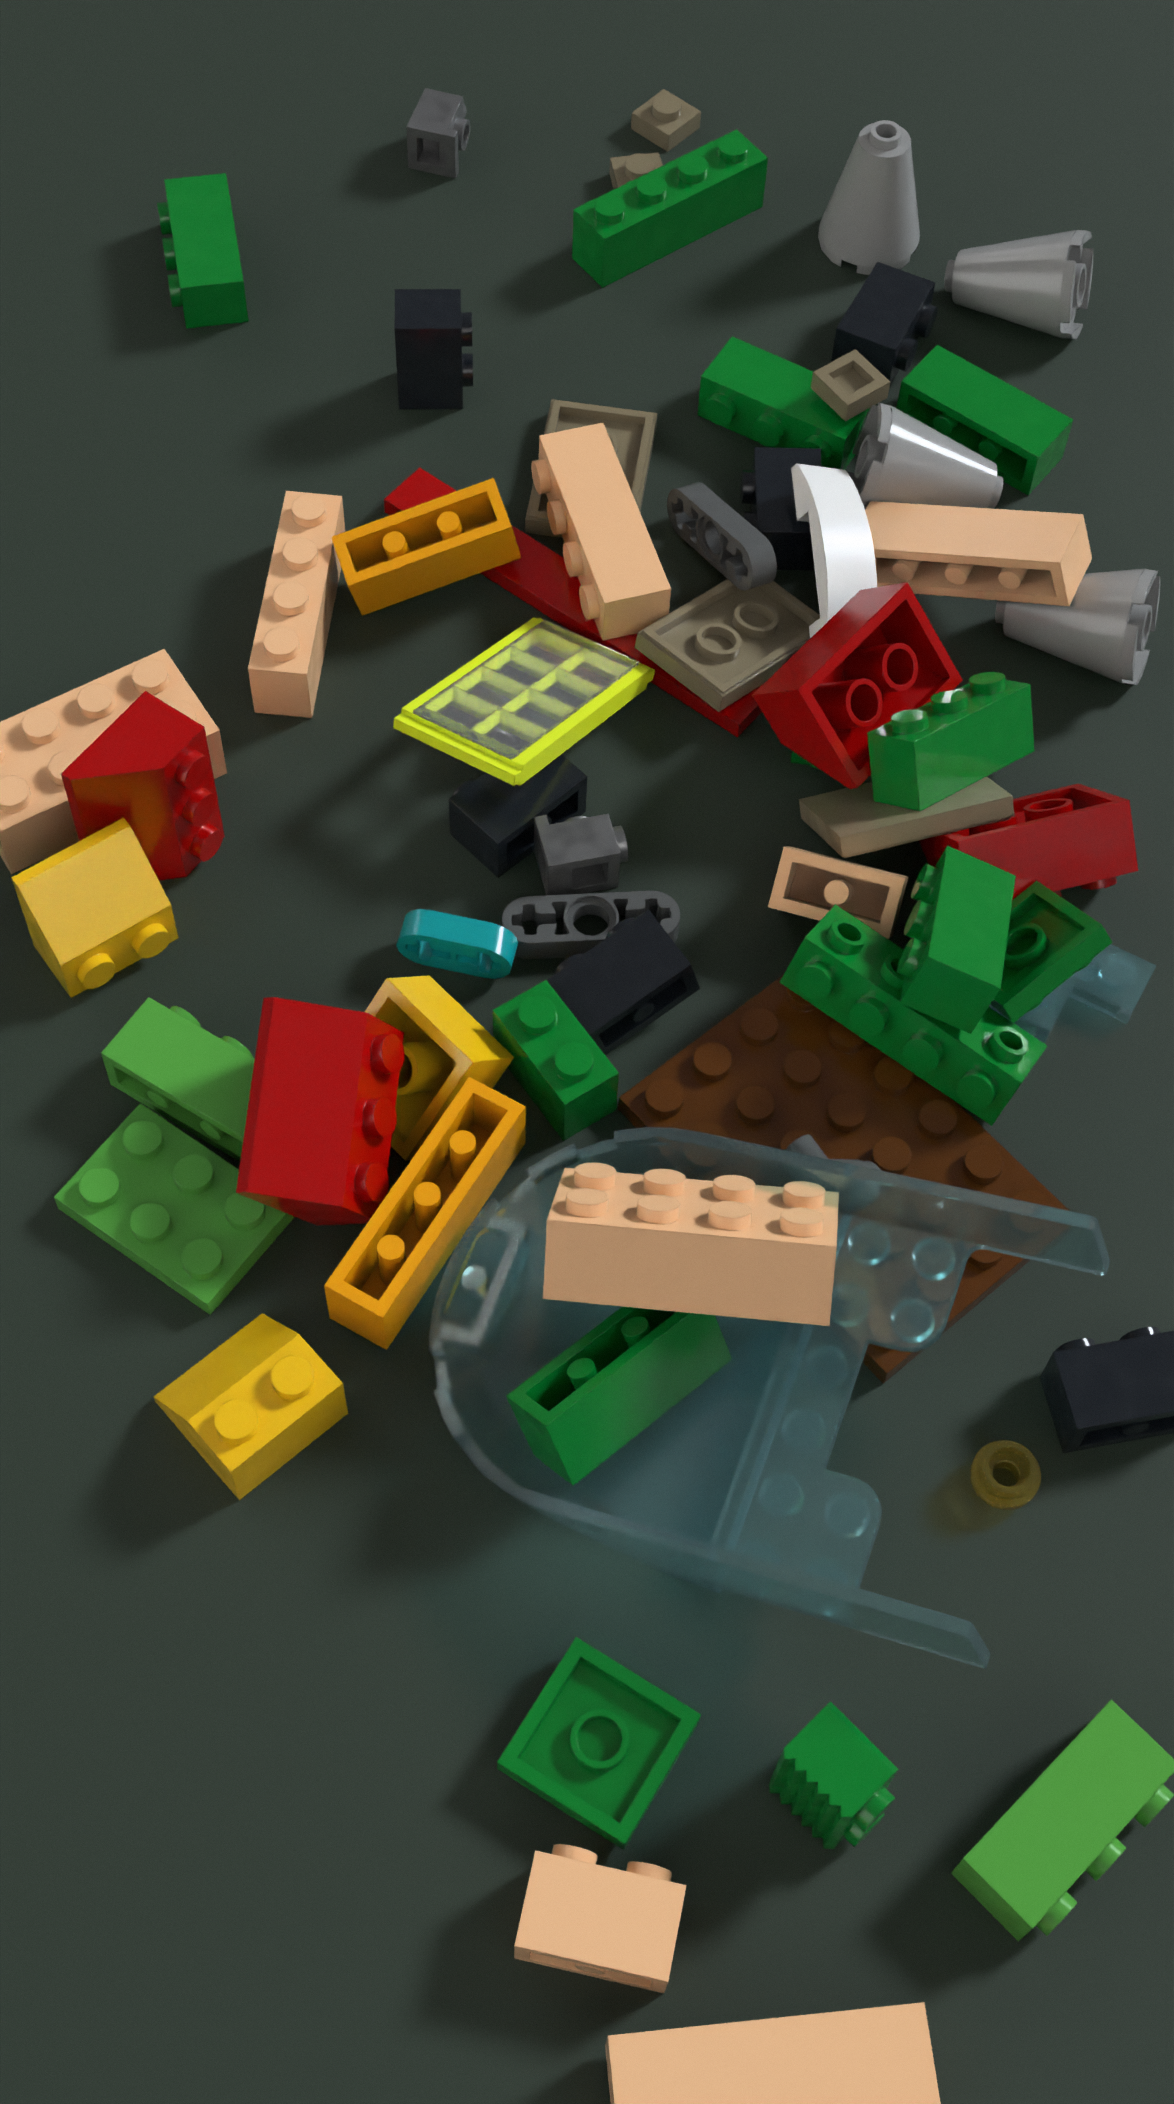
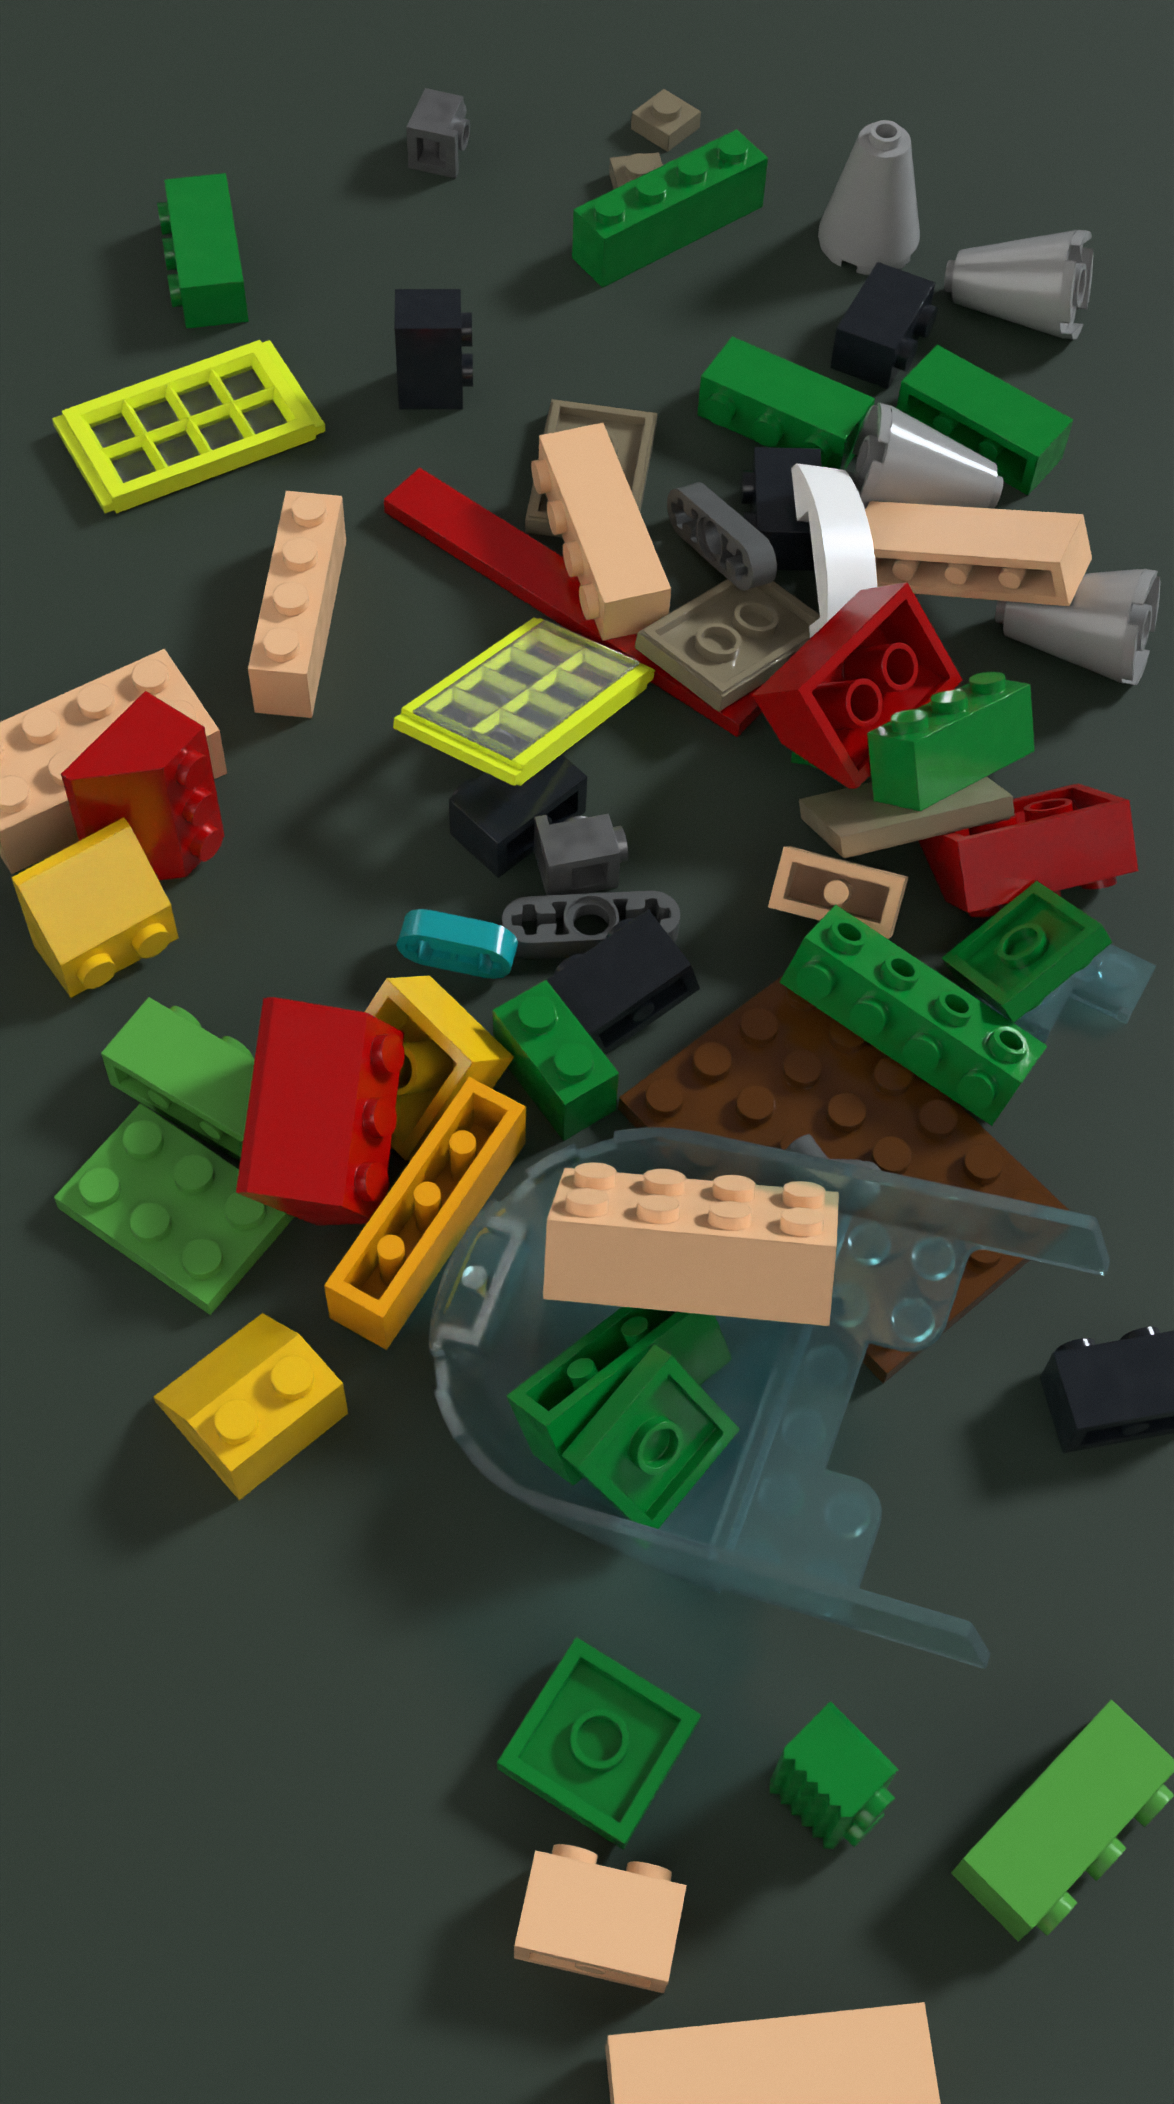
light orange brick [331,478,521,616] -> none
dark tan plate [811,349,890,421] -> none
green brick [897,845,1016,1034] -> none
clear yellow plate [970,1440,1041,1510] -> none
none -> neon yellow piece [52,340,326,514]
none -> green plate [561,1344,740,1539]

